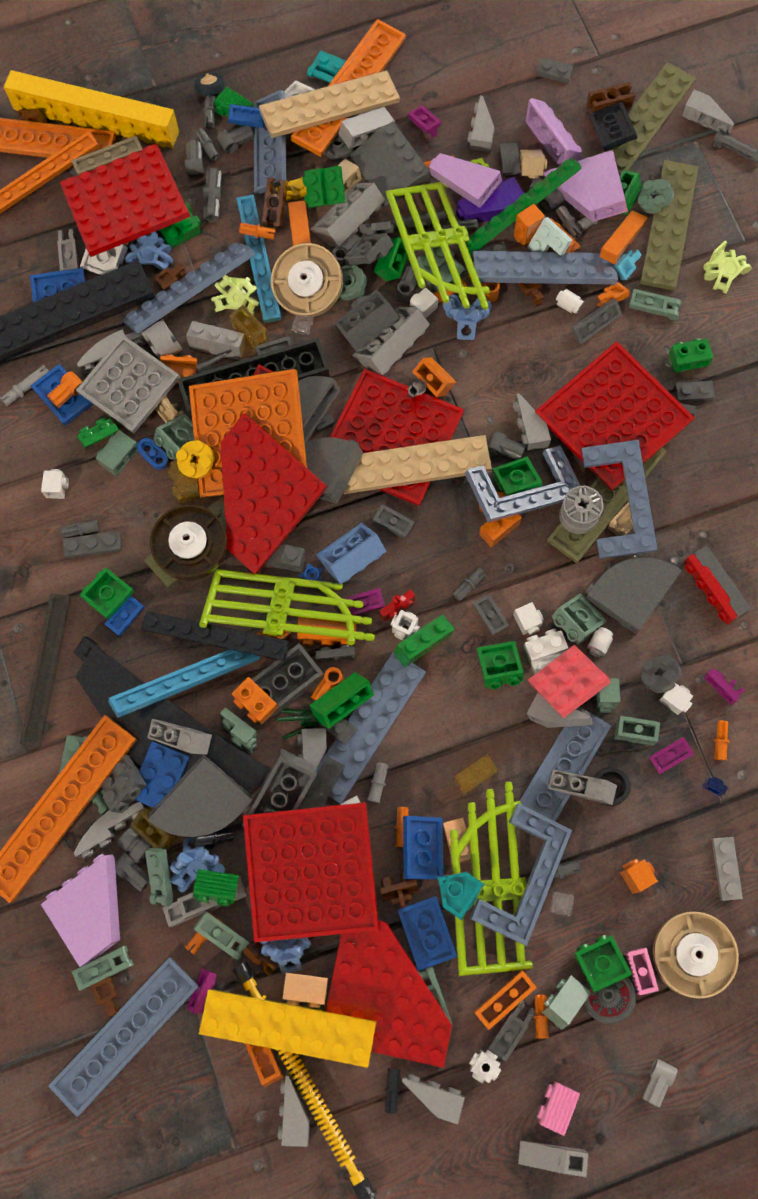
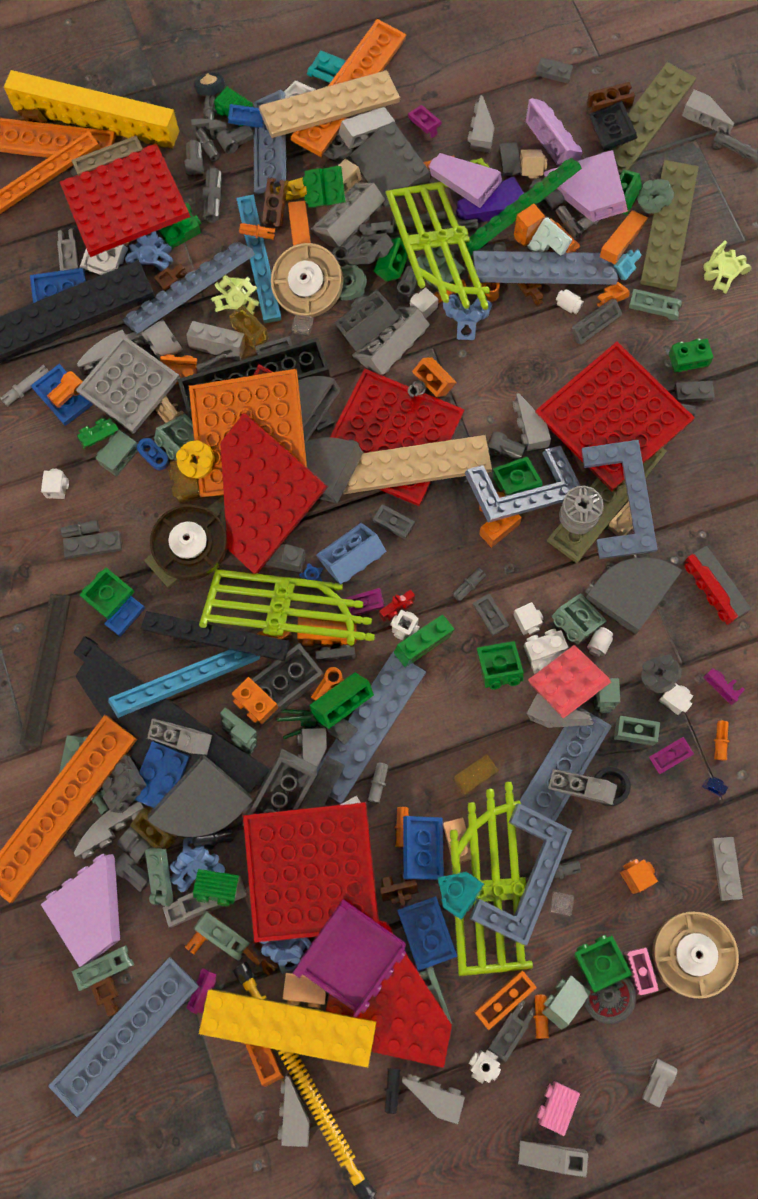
none -> dark grey slope [191,119,227,139]
none -> magenta panel [293,900,406,1018]

